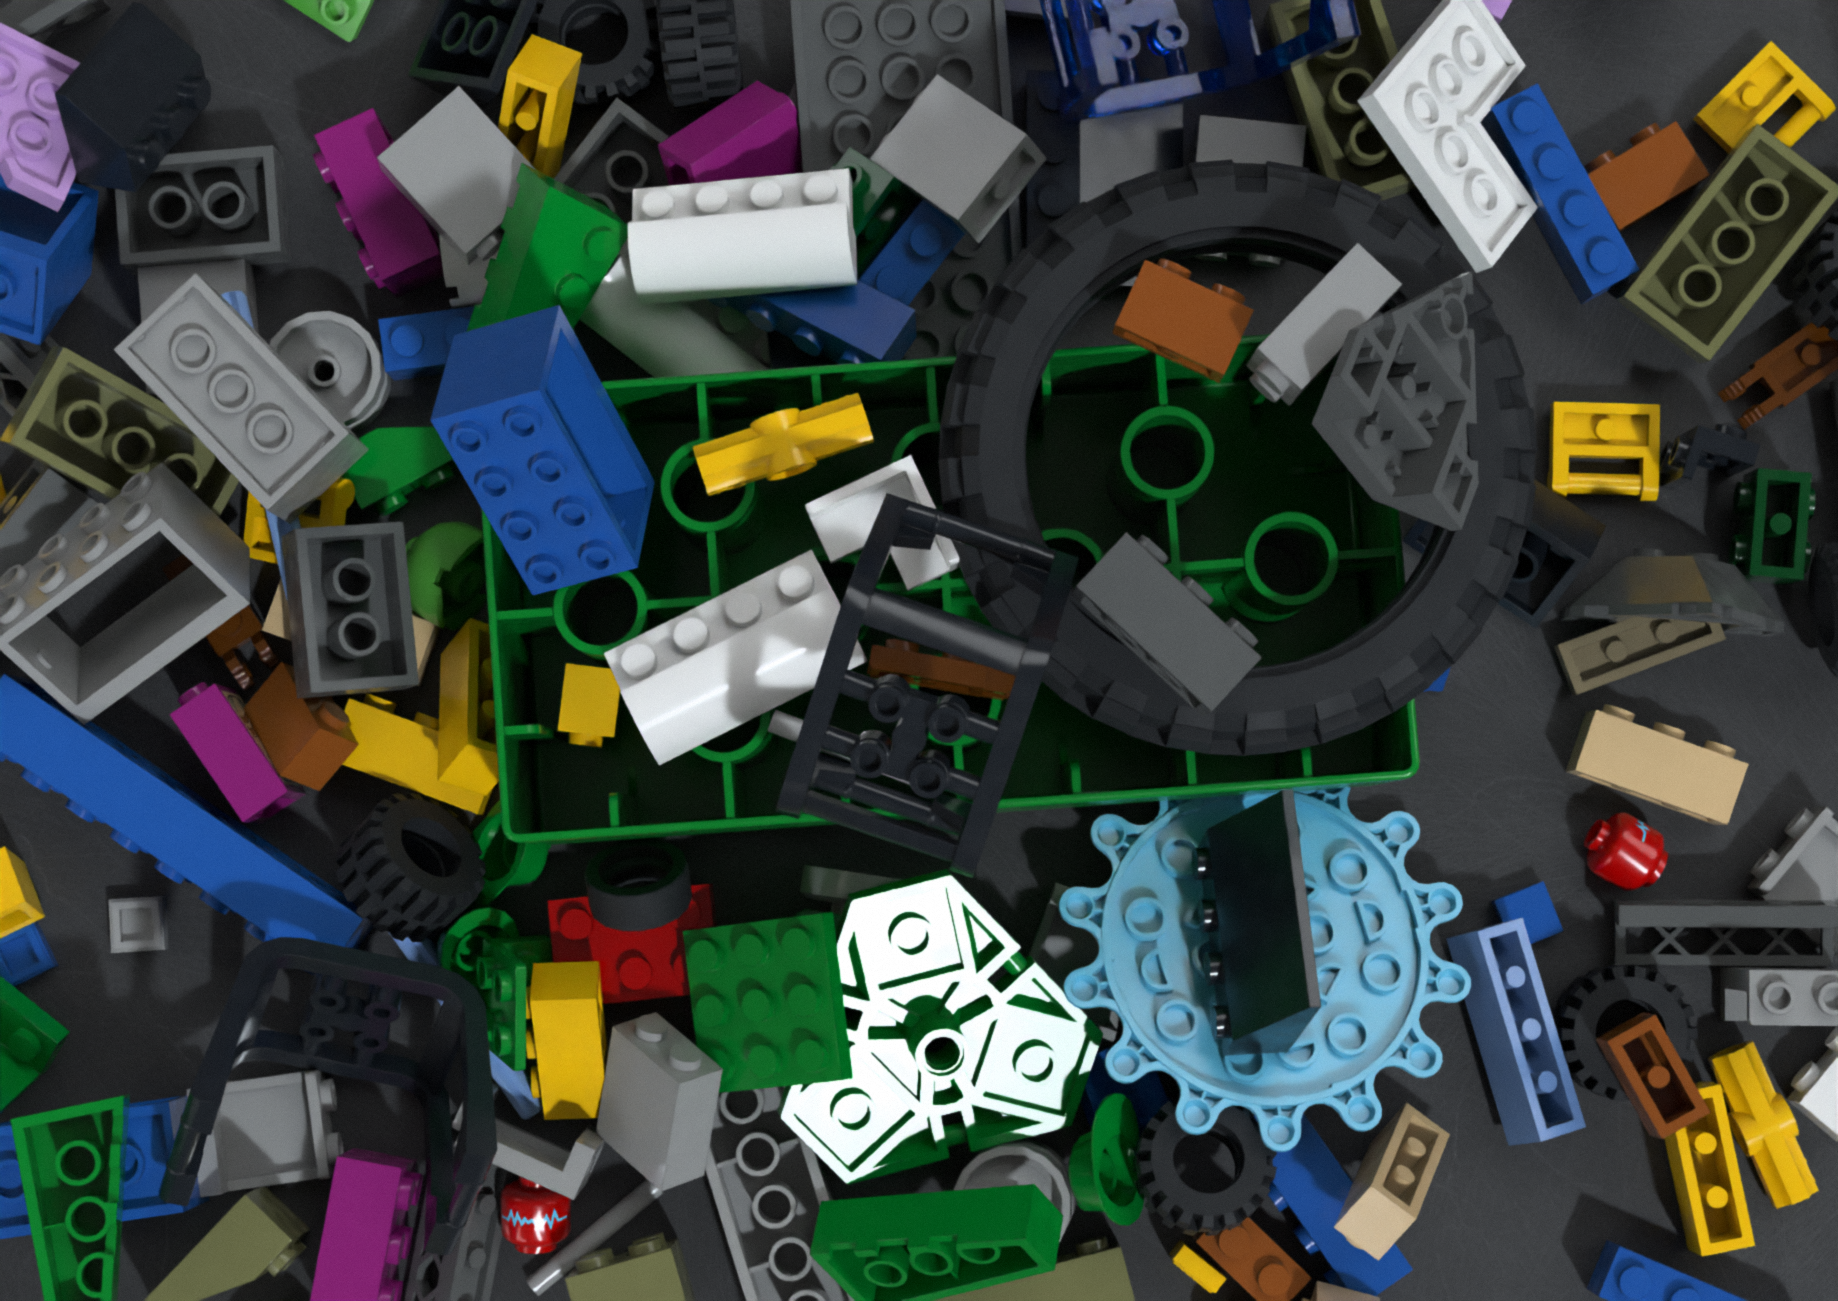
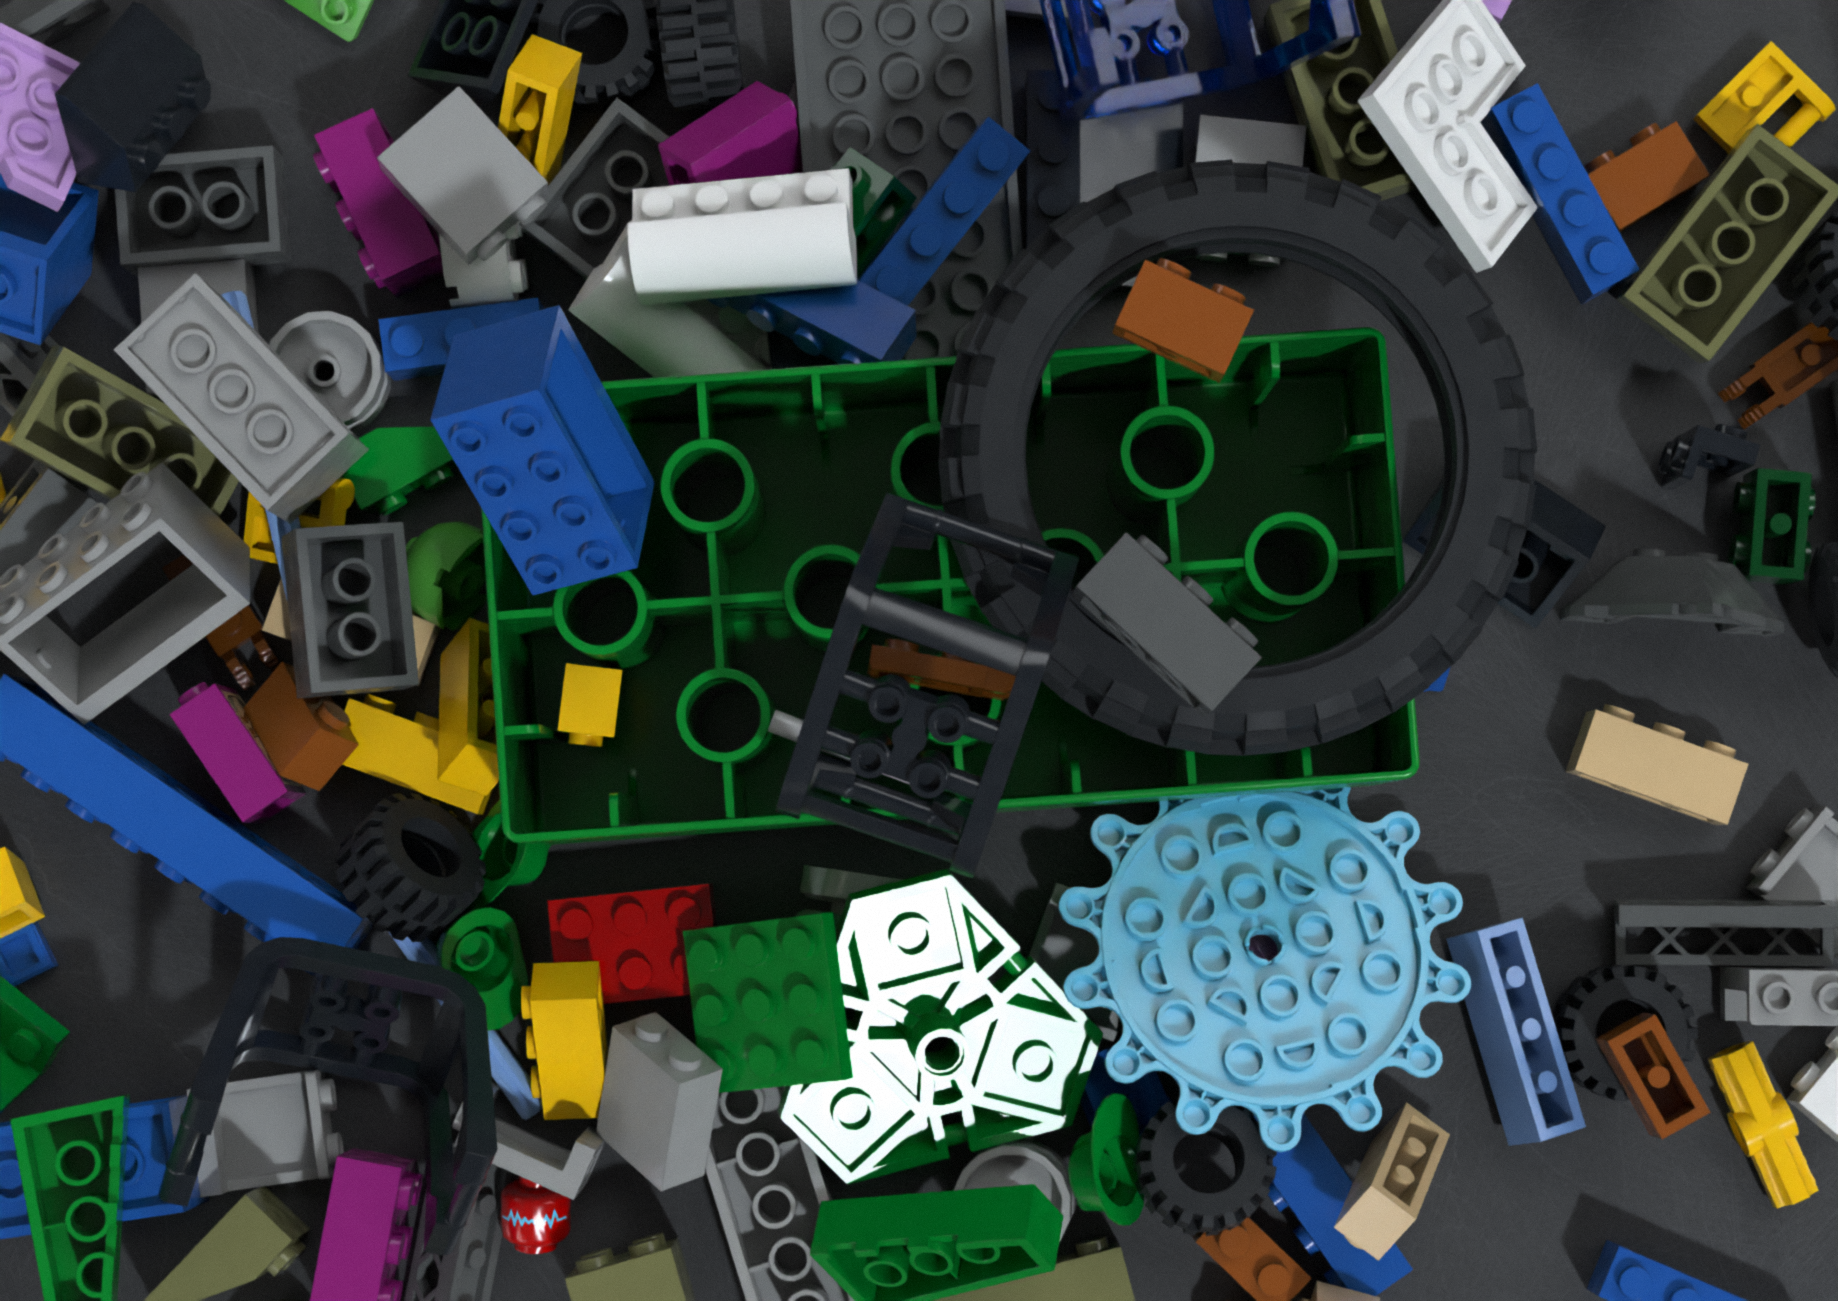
light grey tile [109,896,169,953] -> none
green wedge [466,163,628,332] -> none
green bracket [476,935,552,1071] -> none
light grey bar [526,1179,664,1296] -> none
black tyre [584,839,692,931] -> none
white brick [603,549,867,765] -> none
yellow piece [693,393,874,496] -> none
white panel [805,455,960,591] -> none
light grey panel [870,74,1047,243] -> none
yellow tile [1169,1239,1227,1293] -> none
black slope [1192,790,1321,1056] -> none
light grey brick [1246,242,1402,406] -> none
dark grey wedge [1312,272,1479,531] -> none
blue tile [1491,881,1564,944] -> none
yellow plate [1547,402,1660,501] -> none
dark tan plate [1554,617,1726,696] -> none
red head [1584,812,1668,892] -> none
yellow brick [1664,1081,1755,1257] -> none

